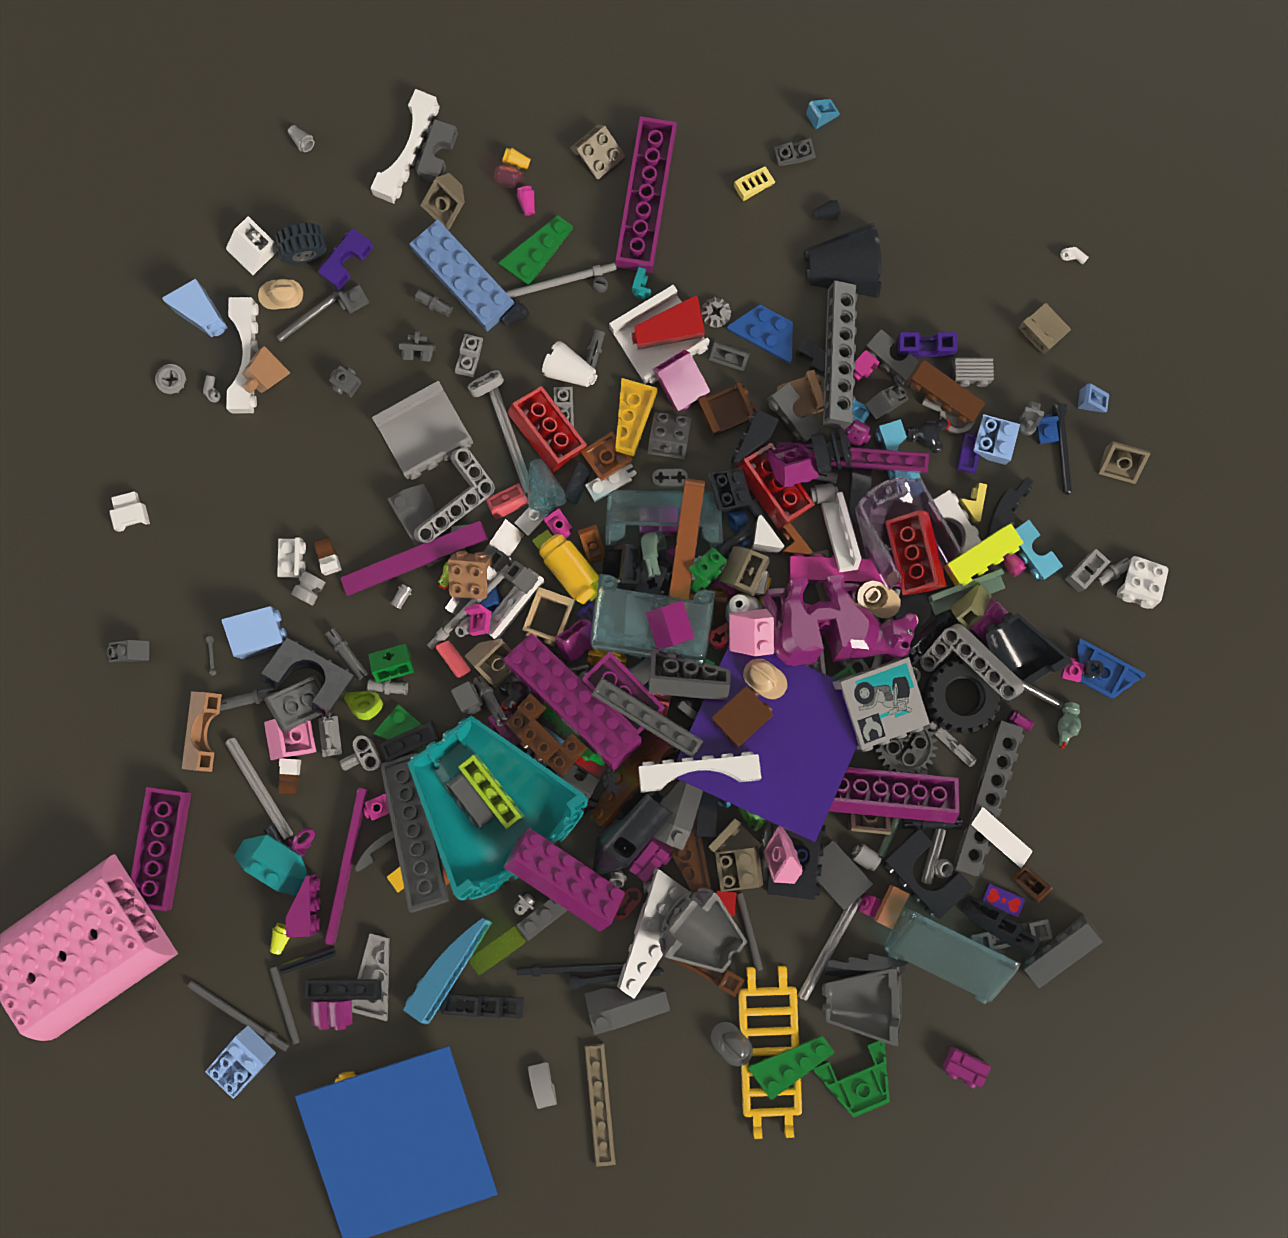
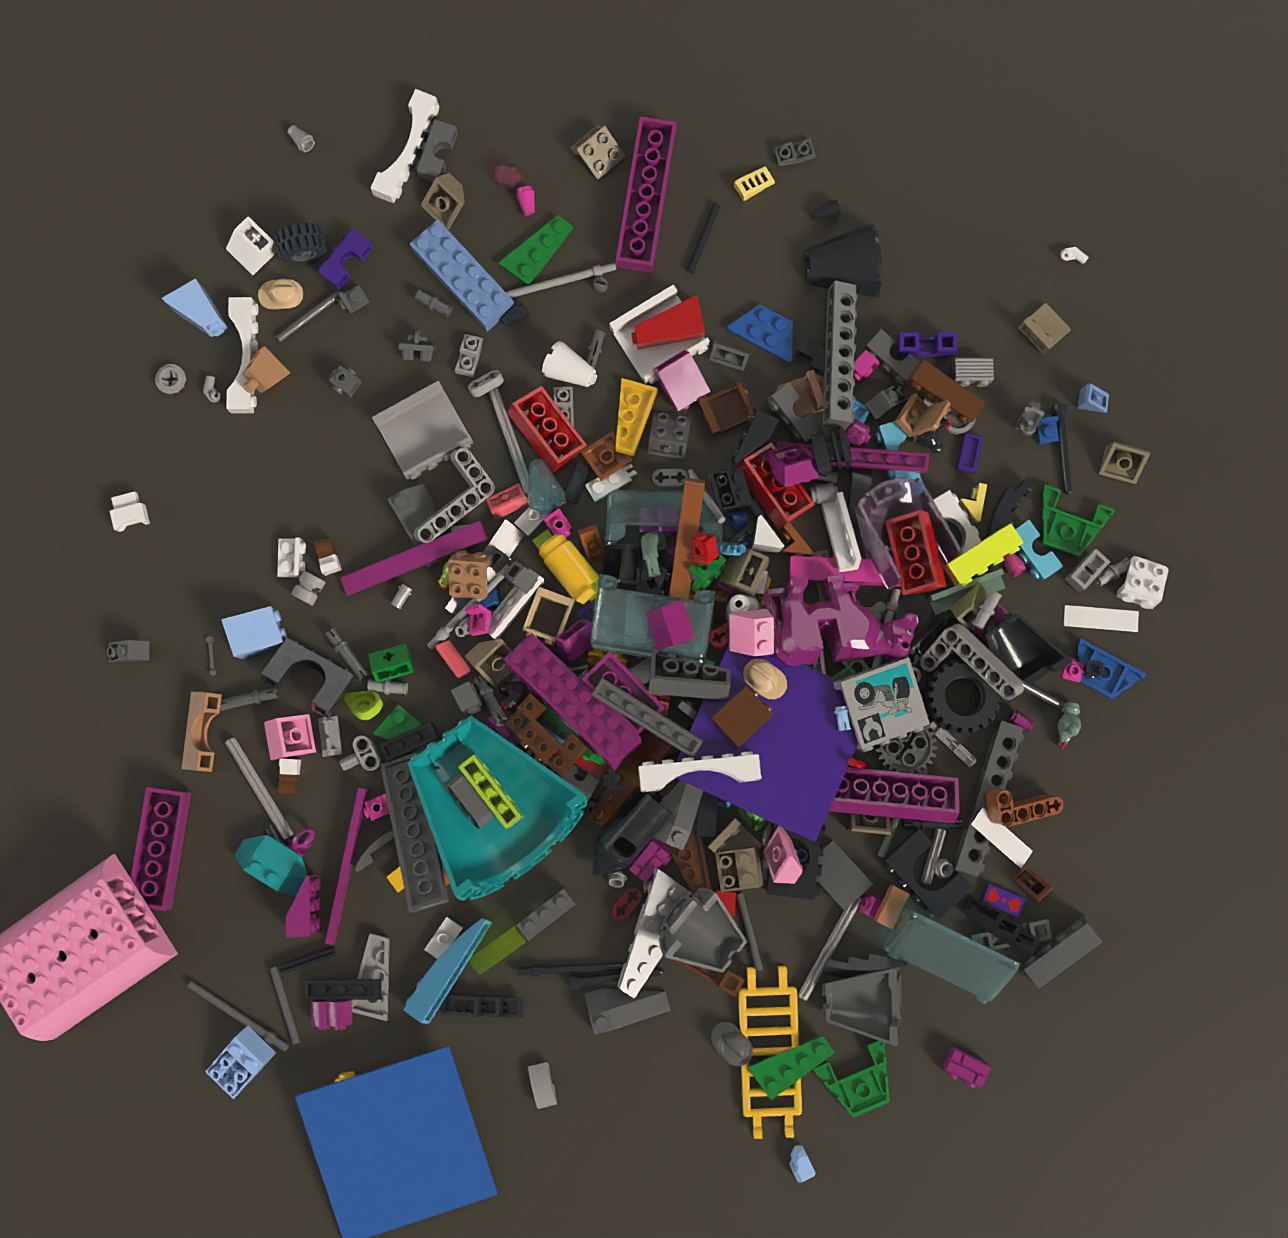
dark grey tile [264,675,322,733] -> none
neon yellow cone [270,923,290,955] -> none
yellow cone [502,148,531,169] -> none
magenta brick [504,828,625,931] -> none
light grey hinge [514,892,536,915] -> none
dark tan tile [584,1043,616,1167] -> none
teal bracket [632,267,651,299] -> none
light grey gear [701,297,731,327] -> none
dark azure slope [806,99,840,129] -> none
light grey brick [851,843,881,871] -> none
tan piece [857,581,900,618] -> none
light blue slope [973,414,1020,465] -> none
none -> white plate [424,916,463,959]
none -> black bar [687,202,721,273]
none -> light grey bar [687,469,725,523]
none -> red brick [690,532,719,565]
none -> dark azure gear [716,542,746,555]
none -> light blue rock [789,1145,816,1183]
none -> light blue pin [834,706,851,731]
none -> red bar [848,758,869,769]
none -> medium nougat bracket [895,393,951,437]
none -> light grey pin [972,590,1002,630]
none -> dark orange beam [986,788,1064,827]
none -> green wing [1042,484,1115,557]
none -> white sticker [1064,605,1139,632]

